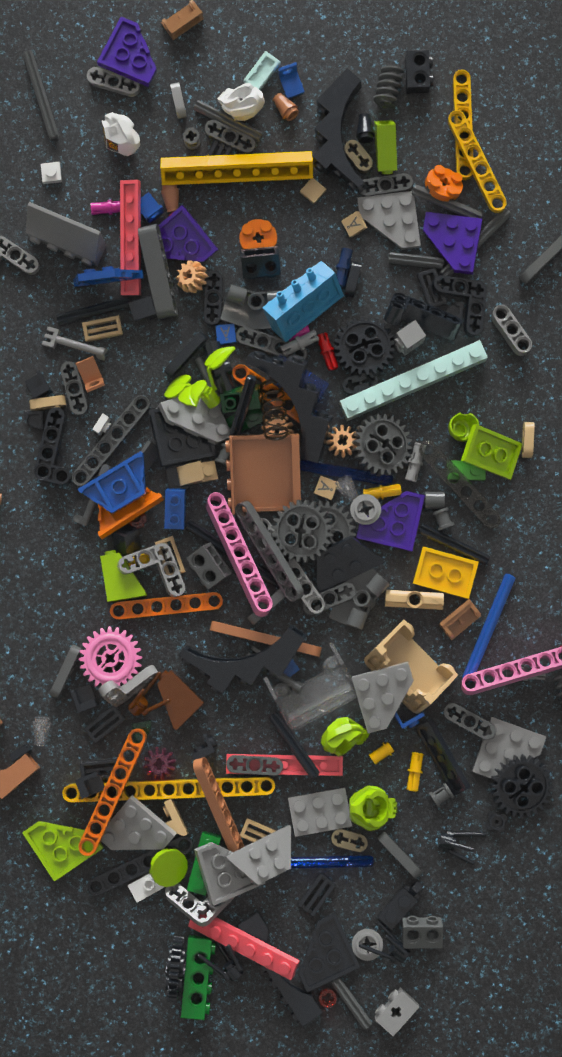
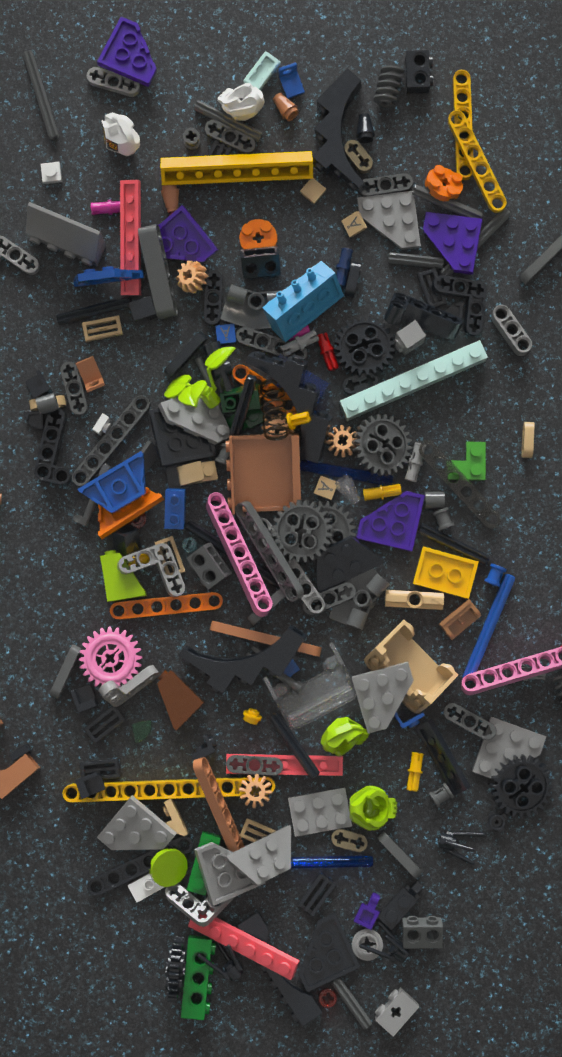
lime plate [22,821,104,881] -> none
clear cone [32,716,51,746] -> none
light grey hinge [42,327,108,360] -> none
orange beam [78,728,147,856] -> none
reddish brown plant [128,671,170,716] -> none
blue bracket [141,192,164,224] -> none
clear pink gear [143,747,176,780] -> none
medium nougat hinge [161,0,203,40] -> none
light grey beam [170,82,187,119] -> none
light grey gear [350,494,381,525] -> none
yellow pin [369,742,394,765] -> none
lime slope [374,120,397,174] -> none
lime hair [448,413,479,442] -> none
lime plate [461,424,523,480] -> none
none -> dark grey beam [35,393,59,415]
none -> clear light blue hinge [181,537,197,553]
none -> light nougat gear [239,774,272,808]
none -> yellow plate [243,708,262,725]
none -> yellow piece [287,411,311,430]
none -> dark purple plate [354,892,380,930]
none -> blue bush [484,563,507,587]

